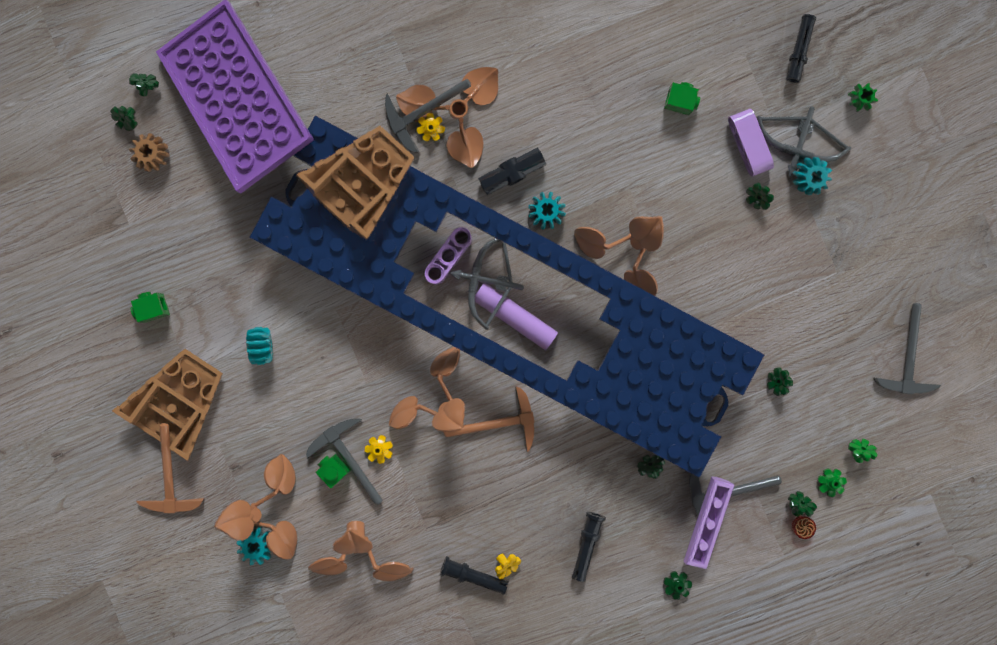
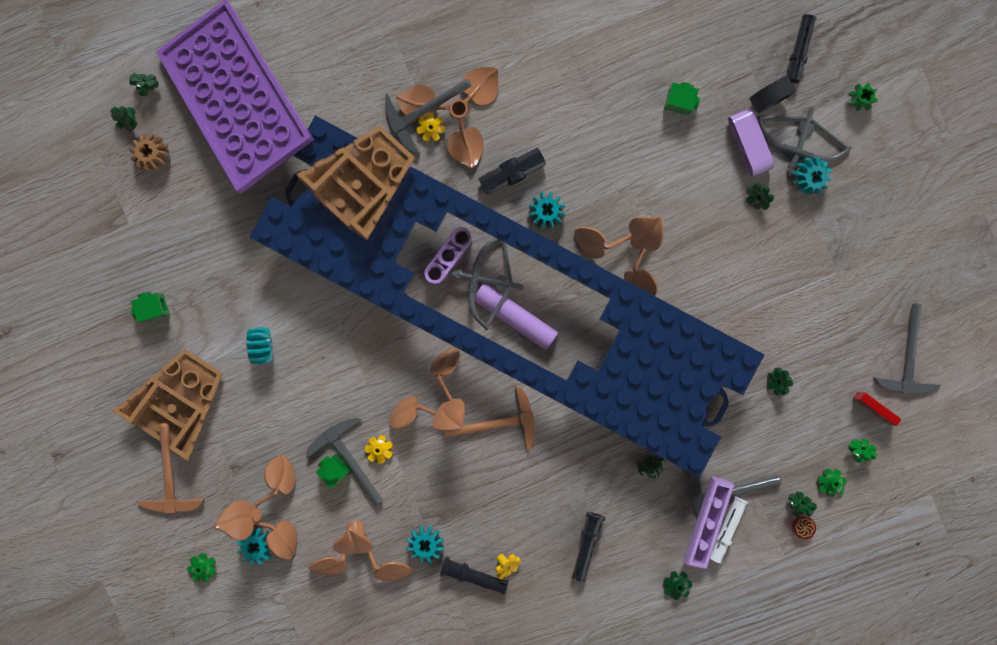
none -> green plant [187,553,217,582]
none -> teal gear [407,525,444,564]
none -> white pin [710,496,749,564]
none -> black tyre [749,76,796,114]
none -> red tile [853,392,901,426]

